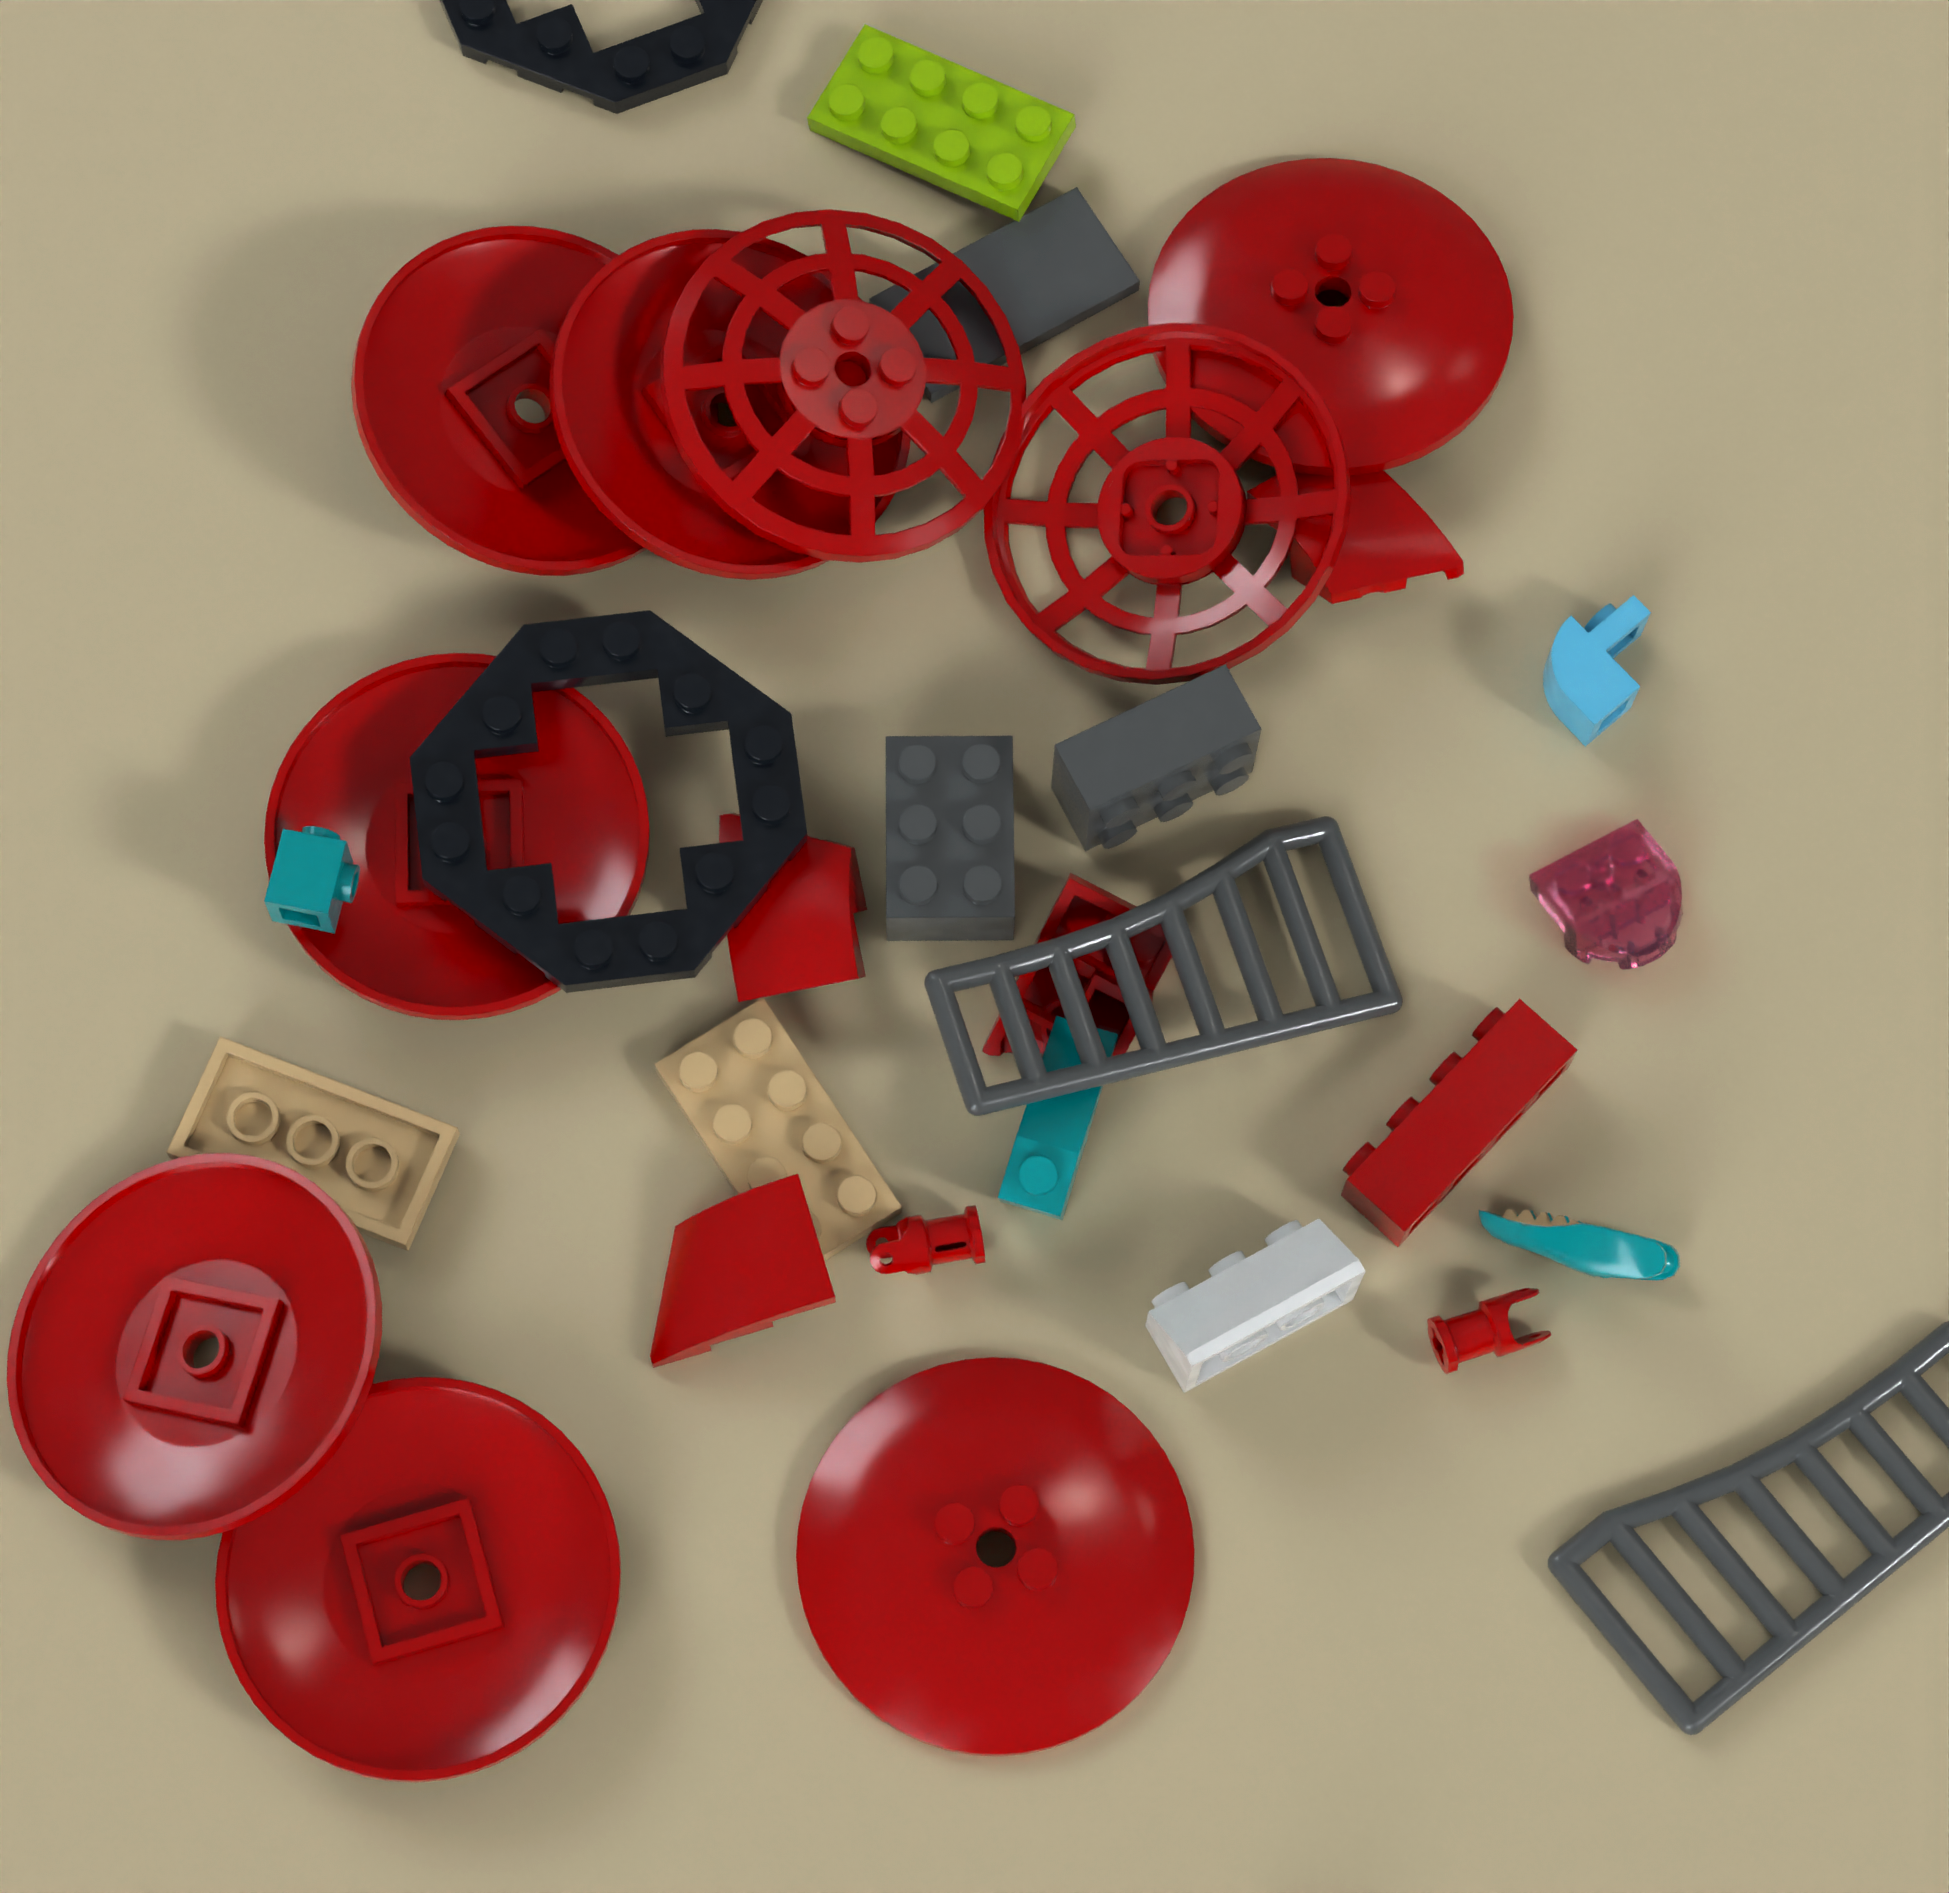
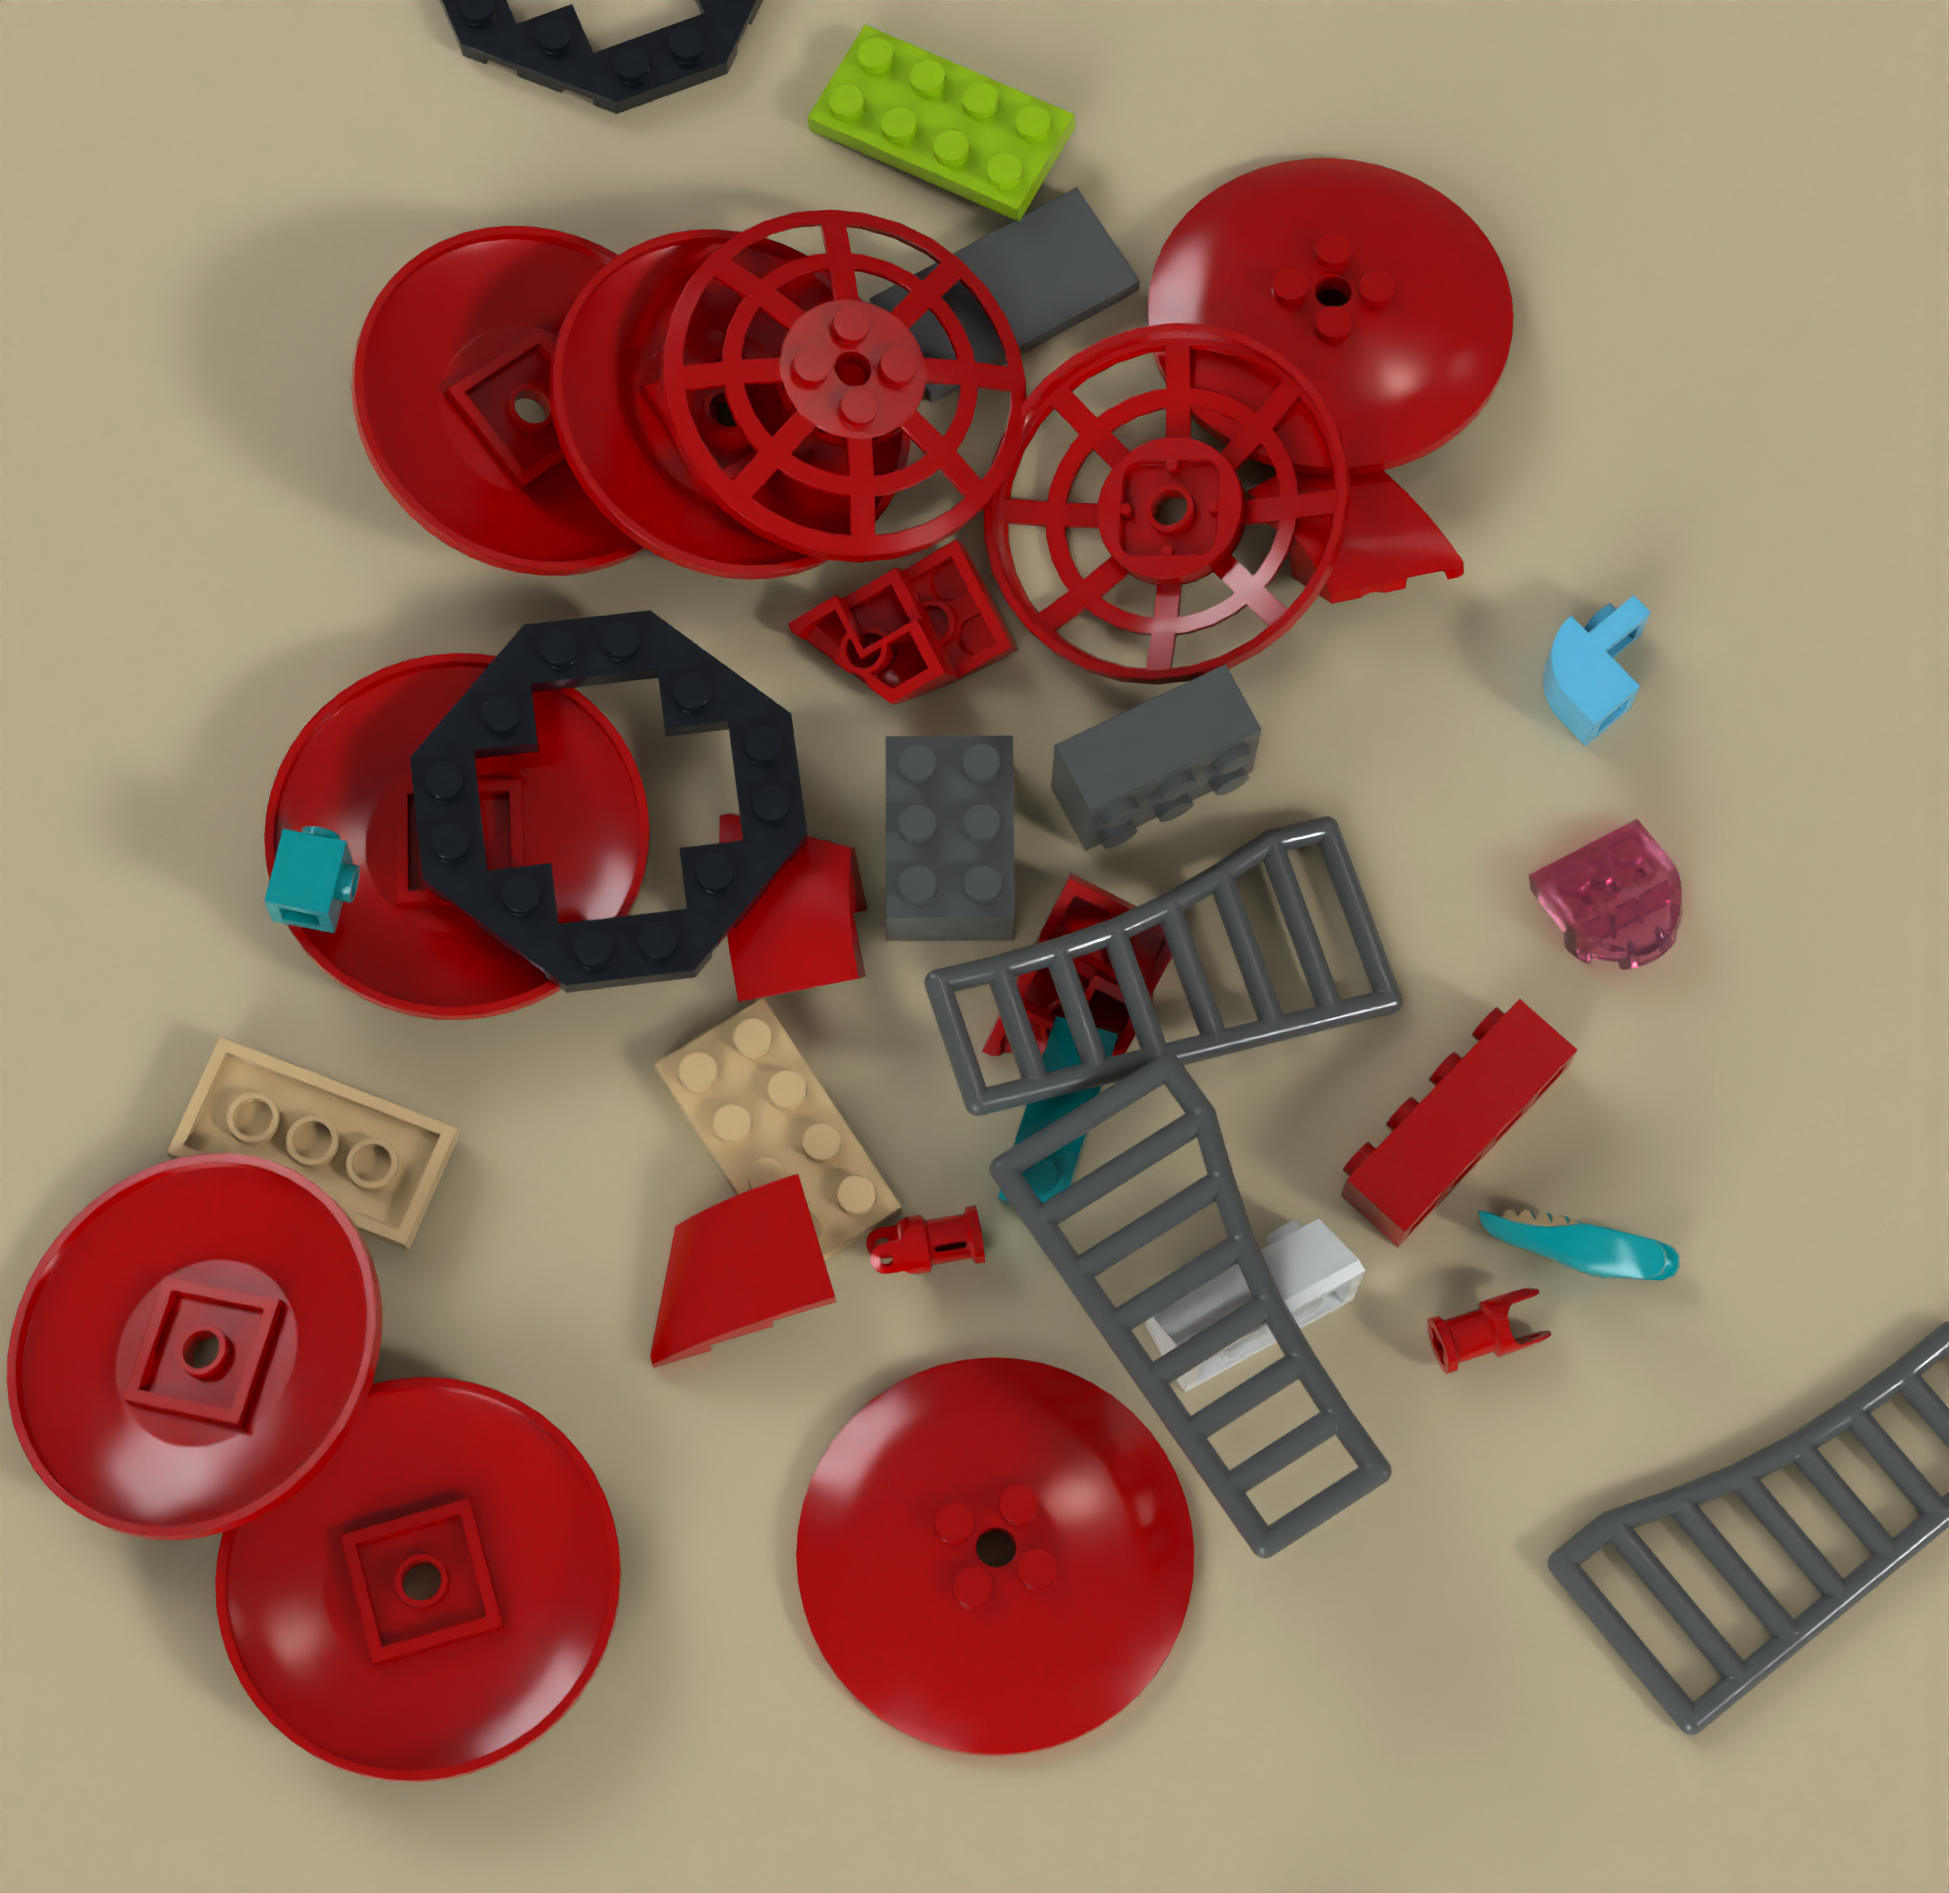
none -> red slope [787,539,1018,705]
none -> dark grey bar [989,1053,1392,1559]

